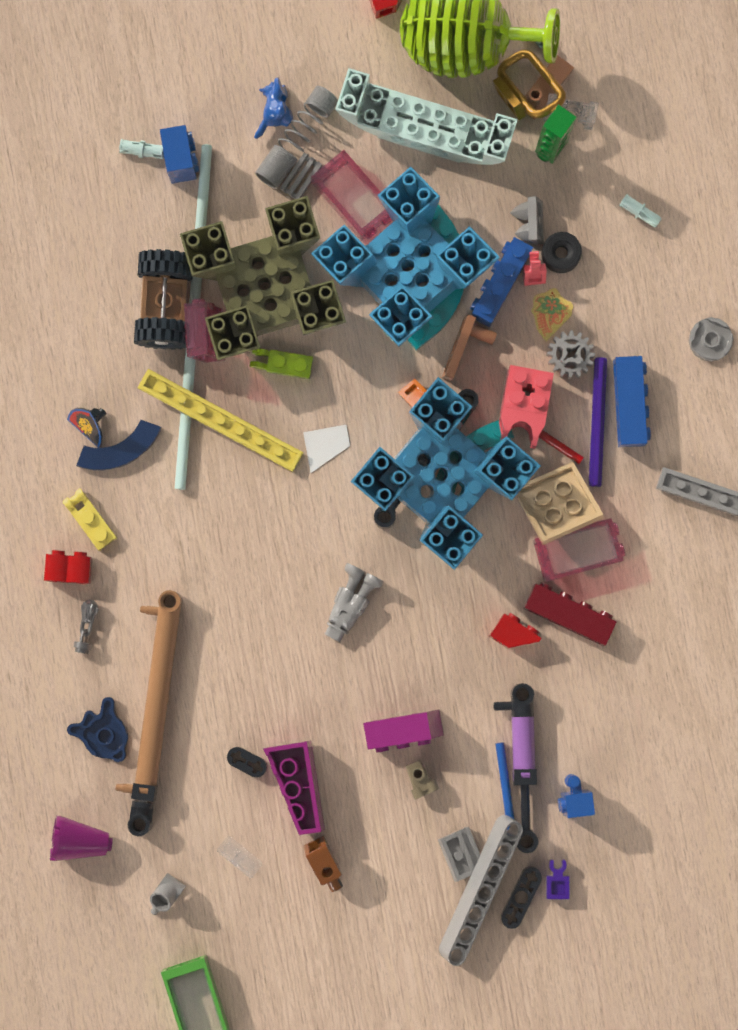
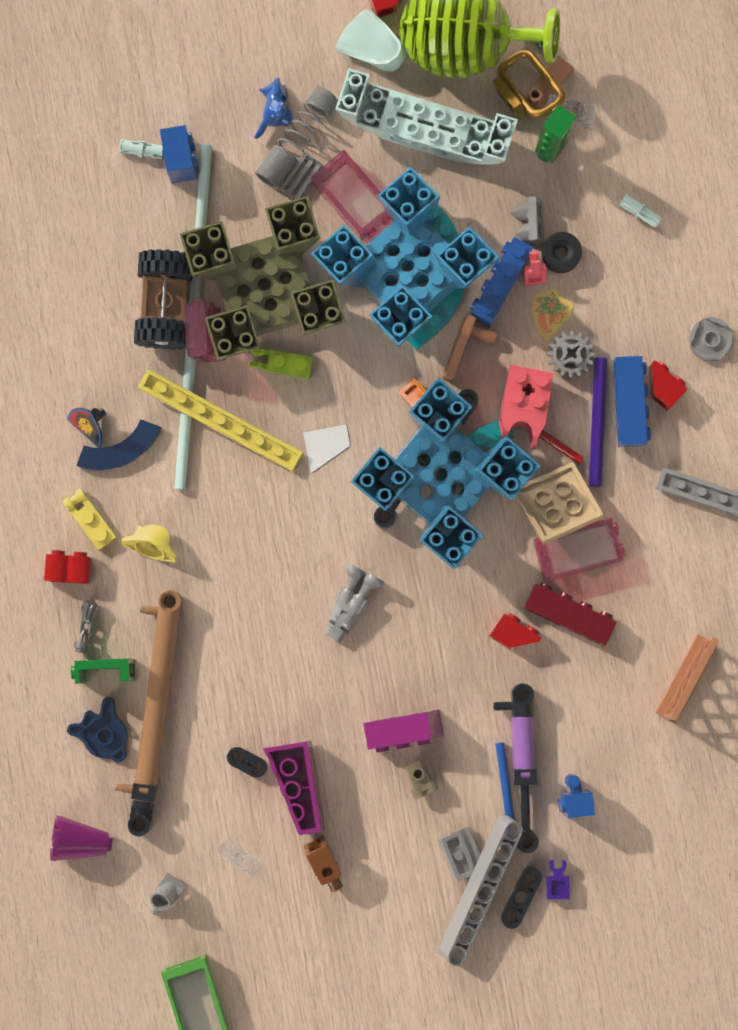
none -> green panel [71,658,135,684]
none -> light yellow hat [121,525,177,563]
none -> light aqua hair [336,9,406,72]
none -> red slope [649,360,688,411]
none -> nougat fence [655,634,719,723]

